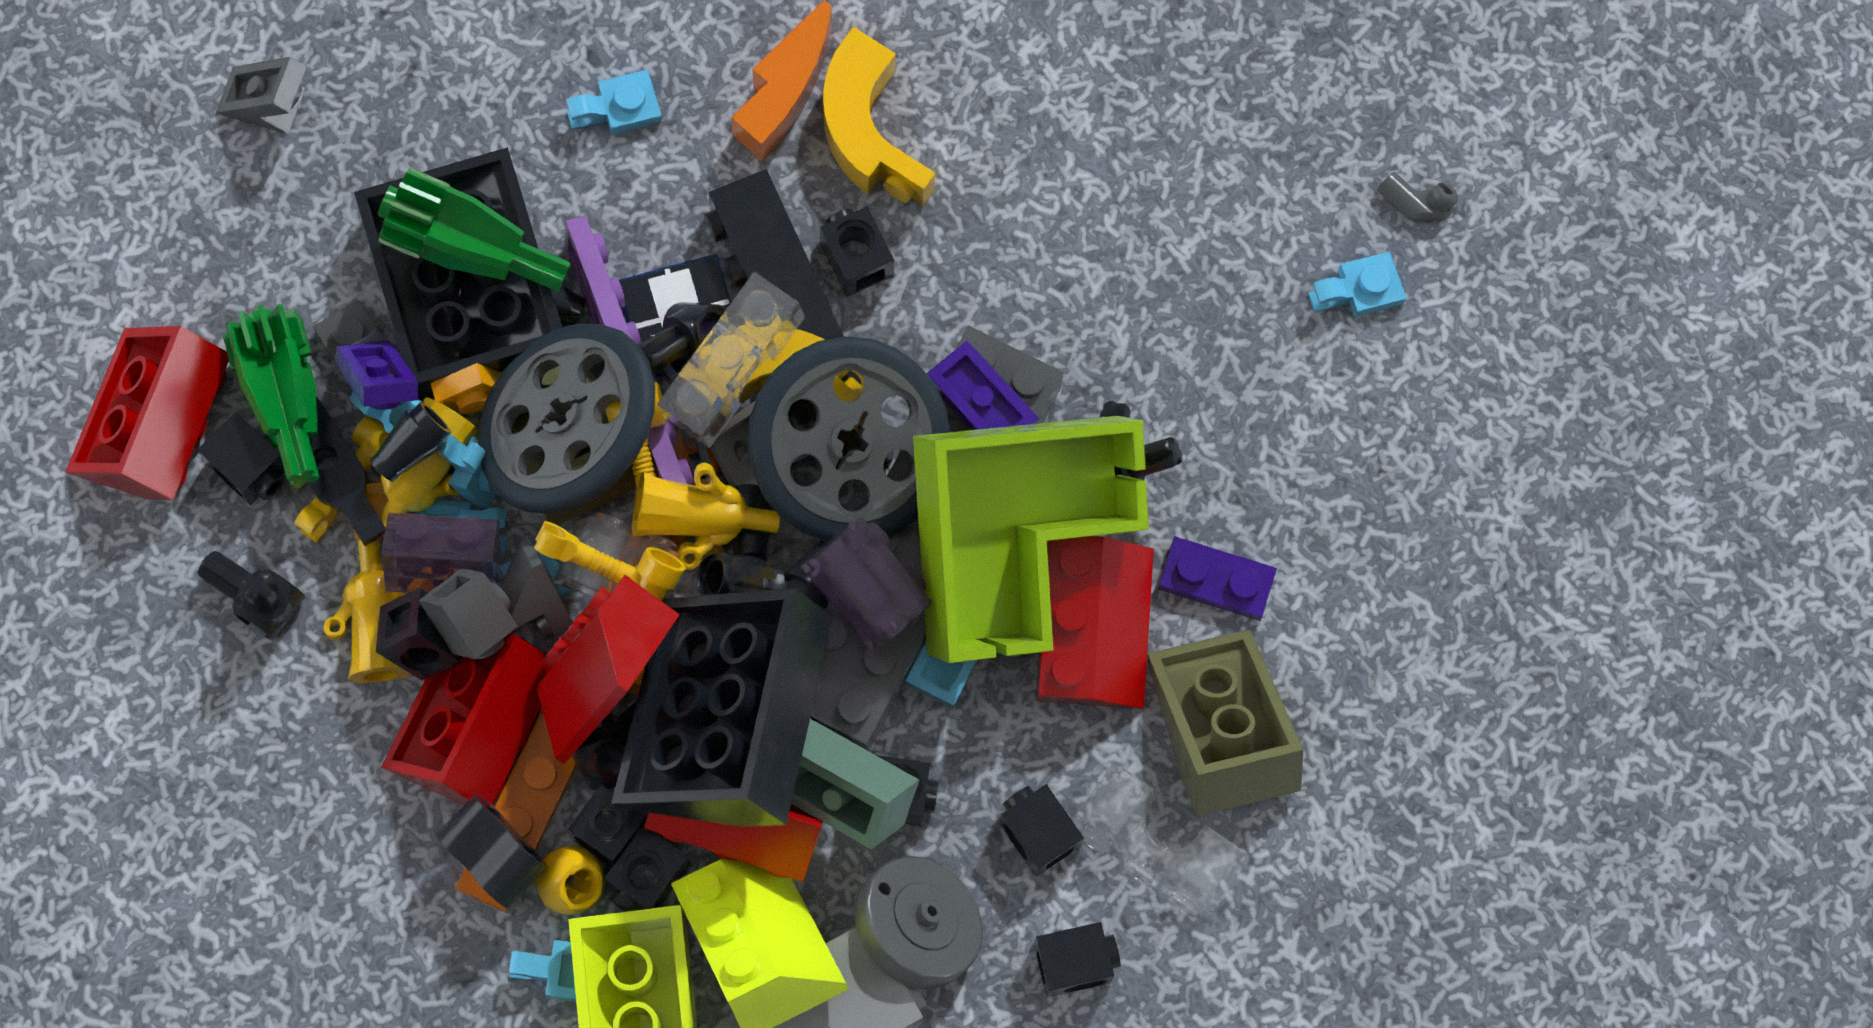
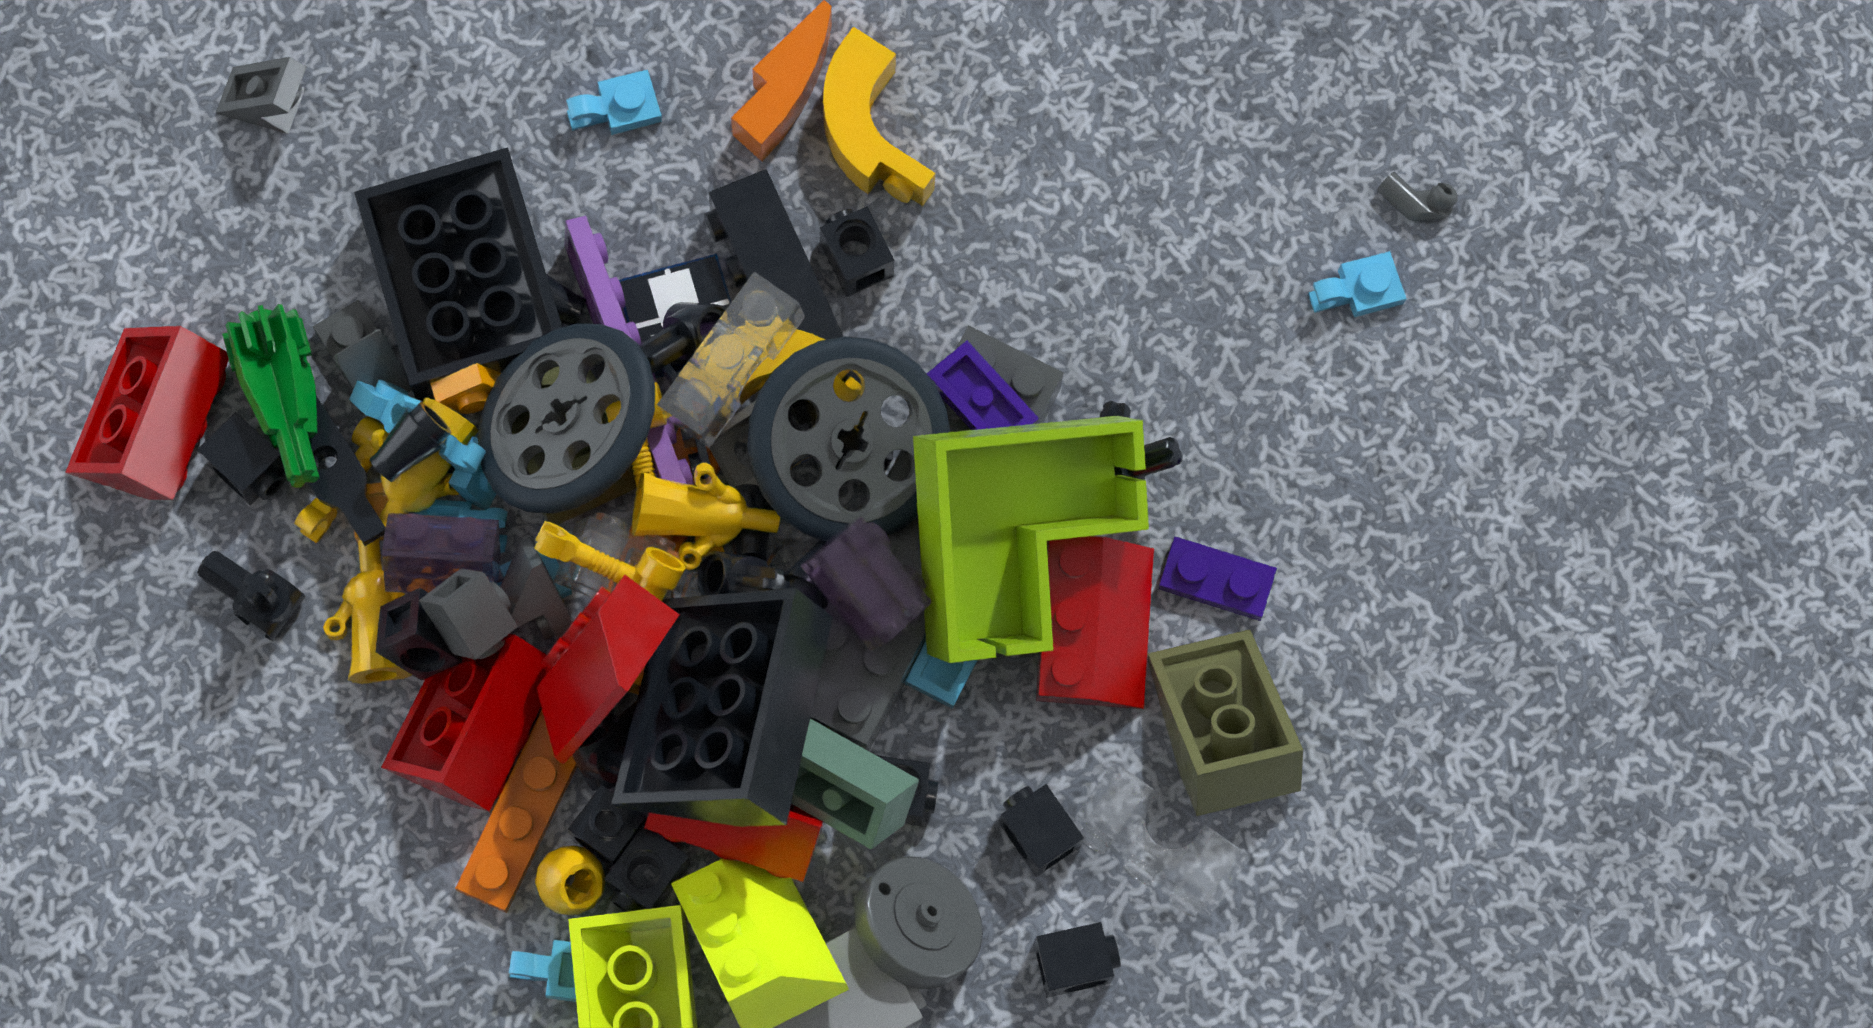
dark purple plate [336,341,418,410] -> none
green piece [378,167,570,292] -> none
black axle [436,794,548,908] -> none

